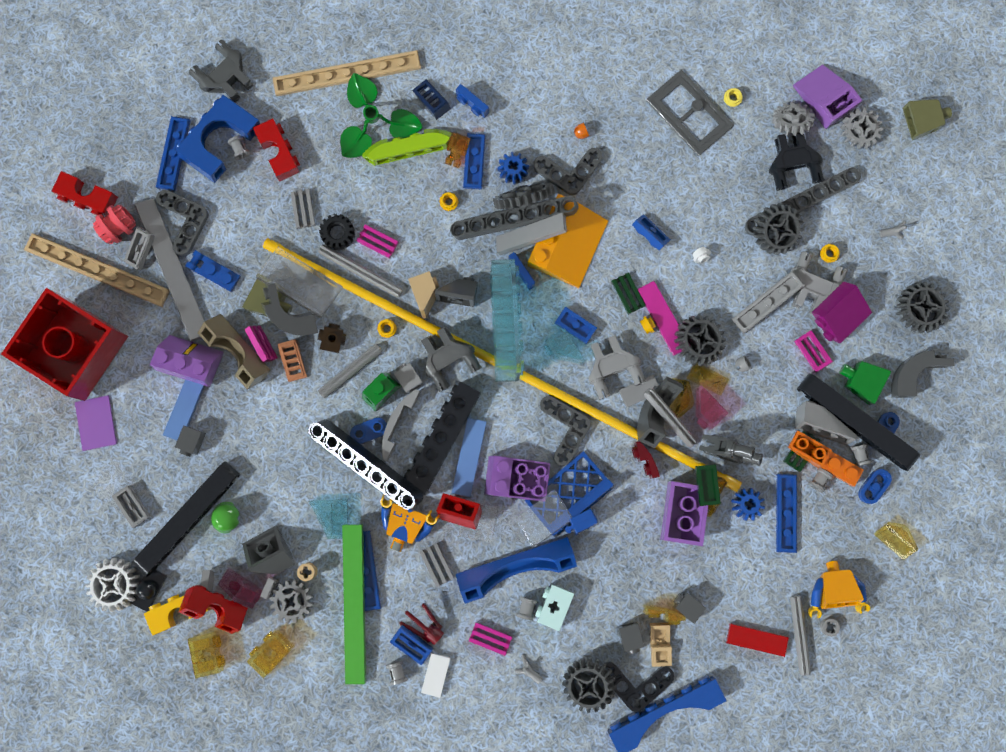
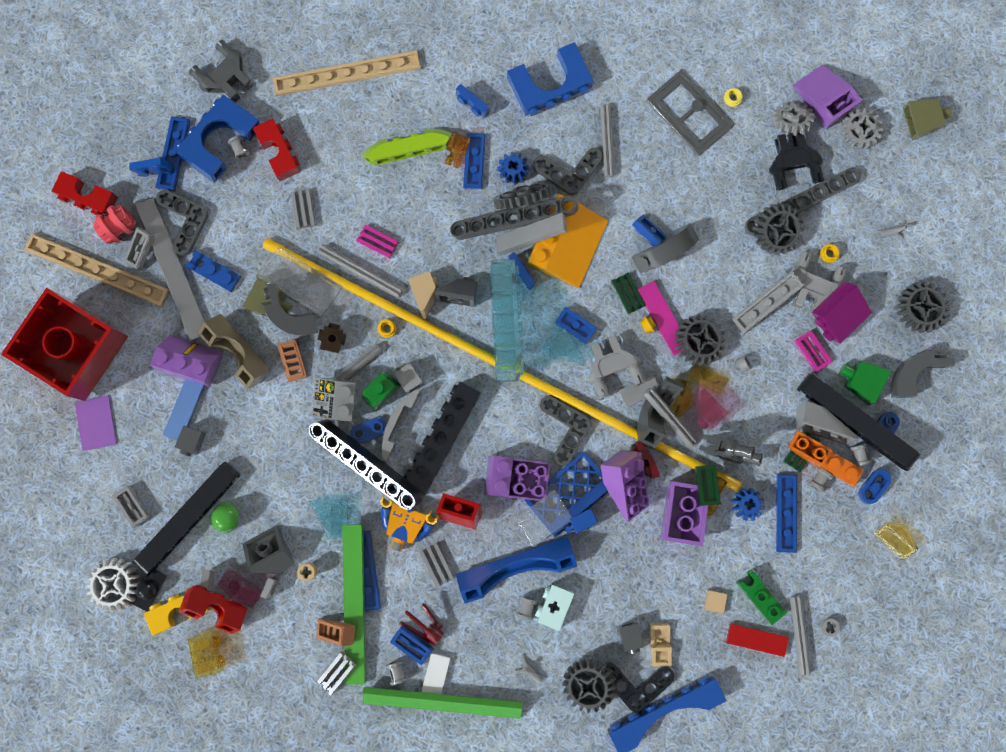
dark pink tile [245,325,278,362] -> none
clear yellow brick [247,630,295,678] -> none
light grey gear [270,580,314,624] -> none
black tyre [319,214,355,250] -> none
green plant [340,73,422,158] -> none
dark blue slope [412,79,451,120] -> none
dark grey connector [421,326,482,392] -> none
yellow plate [440,192,458,211] -> none
medium blue tile [452,418,487,497] -> none
dark pink tile [469,622,512,656] -> none
orange hinge [574,122,589,139] -> none
clear yellow slope [643,605,686,625] -> none
dark grey brick [673,592,706,624] -> none
white plate [692,247,711,264] -> none
light orange torso [808,561,870,618] -> none
none -> blue plate [129,158,173,177]
none -> light grey slope [312,377,355,421]
none -> nougat slope [316,618,355,646]
none -> tile [317,651,357,695]
none -> bright green tile [362,687,523,719]
none -> blue arch [507,42,593,116]
none -> light grey axle [600,105,614,177]
none -> medium lavender slope [601,450,649,522]
none -> dark grey arch [631,223,699,274]
none -> tan tile [704,590,727,614]
none -> green plate [736,570,787,625]

